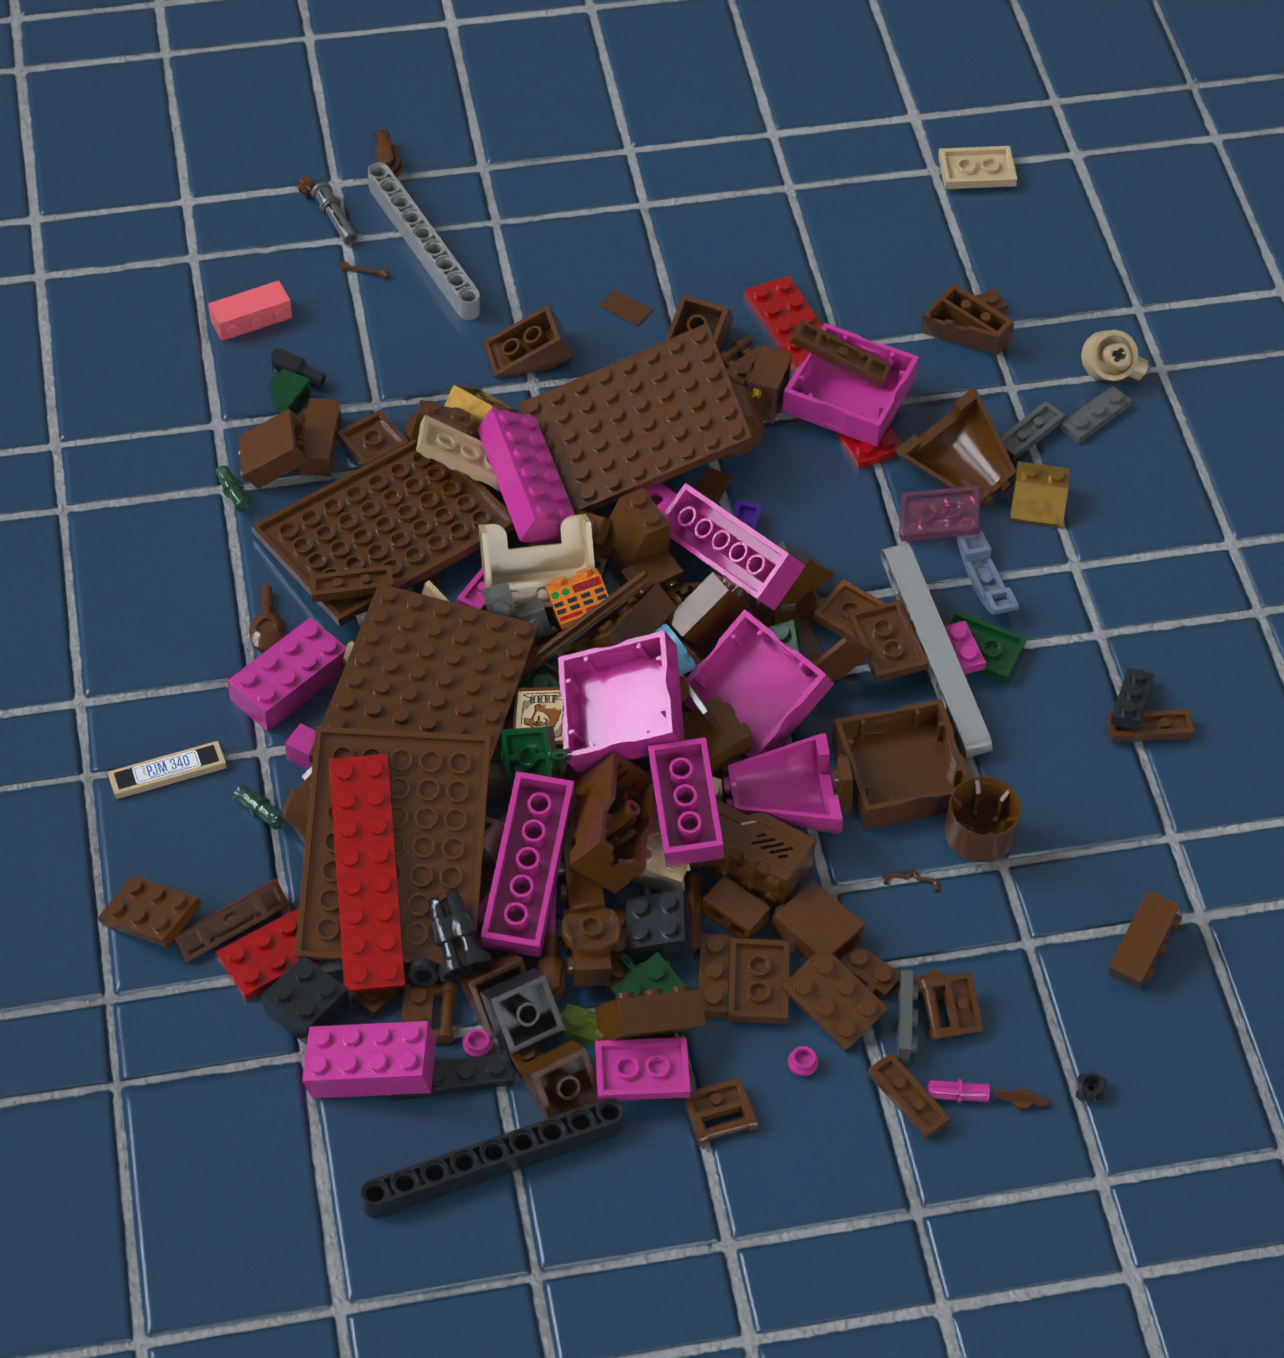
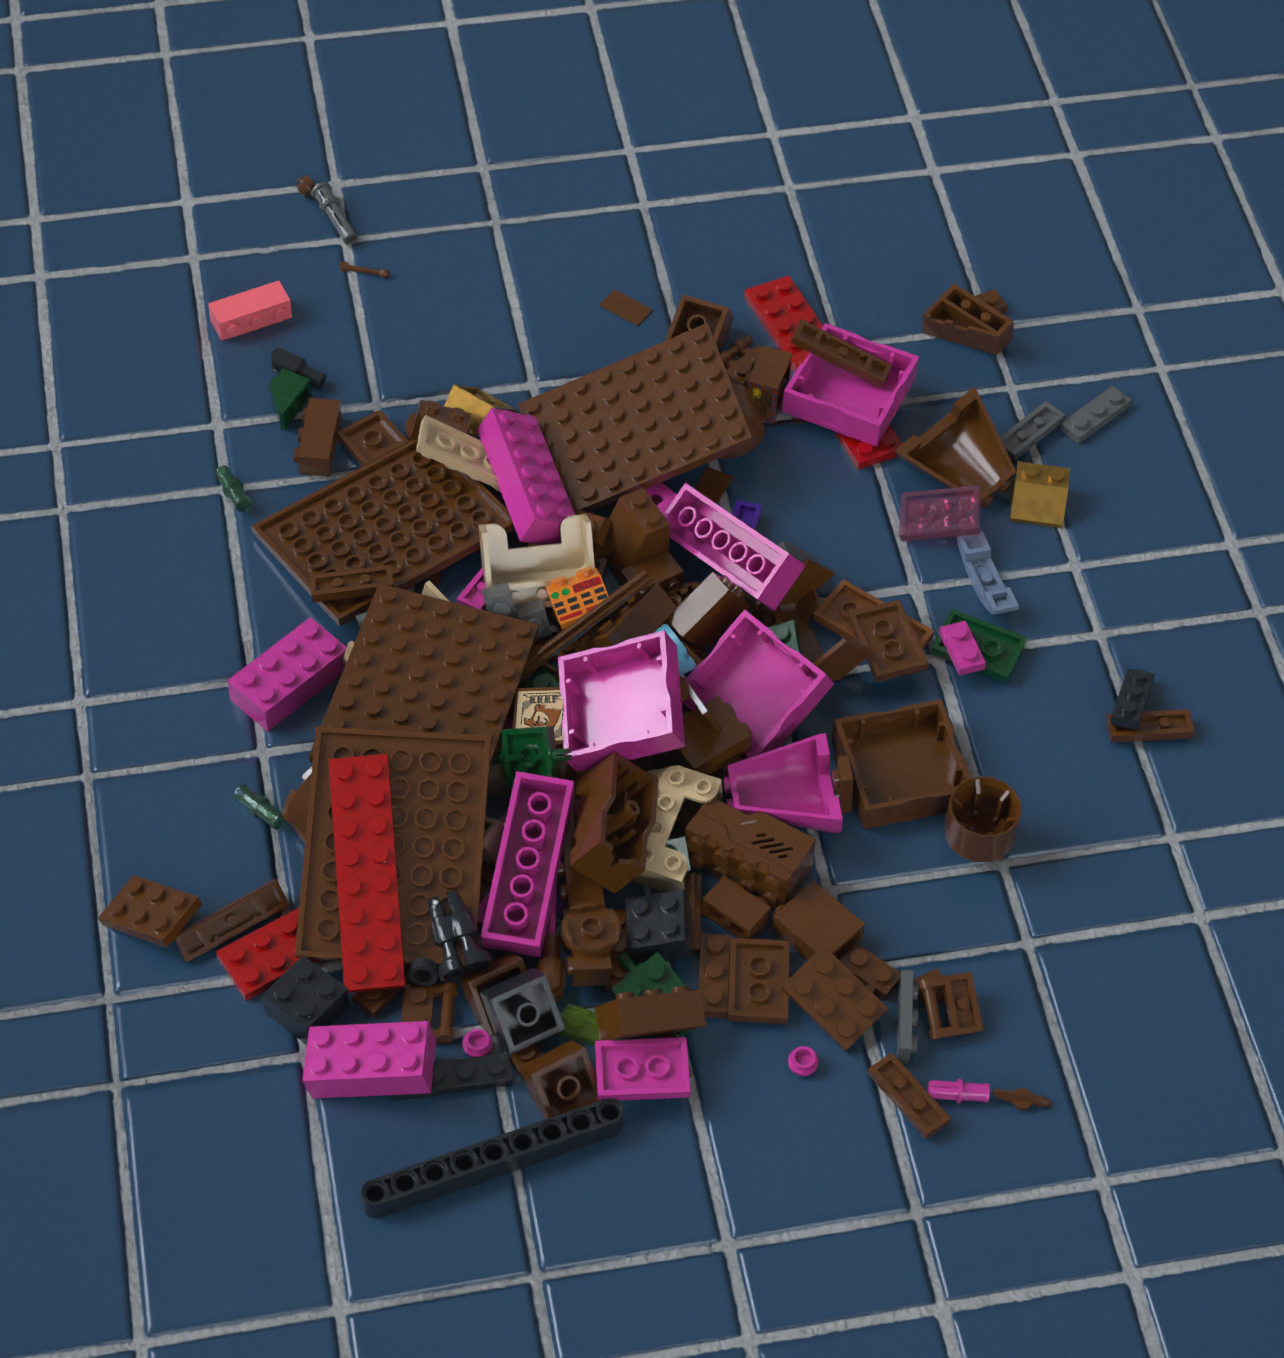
tile [108,741,226,799] -> none
reddish brown brick [238,409,309,489] -> none
reddish brown piece [249,584,285,653] -> none
dark pink brick [285,723,315,770] -> none
light grey beam [368,162,480,320] -> none
reddish brown arm [375,129,402,178] -> none
reddish brown slope [483,305,574,379] -> none
dark pink brick [648,737,724,867] -> none
reddish brown plate [682,1077,758,1146] -> none
light grey beam [881,543,992,759] -> none
reddish brown piece [884,870,939,892] -> none
tan plate [938,146,1017,189] -> none
black plate [1075,1073,1107,1104] -> none
tan piece [1081,330,1148,381] -> none
reddish brown wedge [1108,890,1183,990] -> none

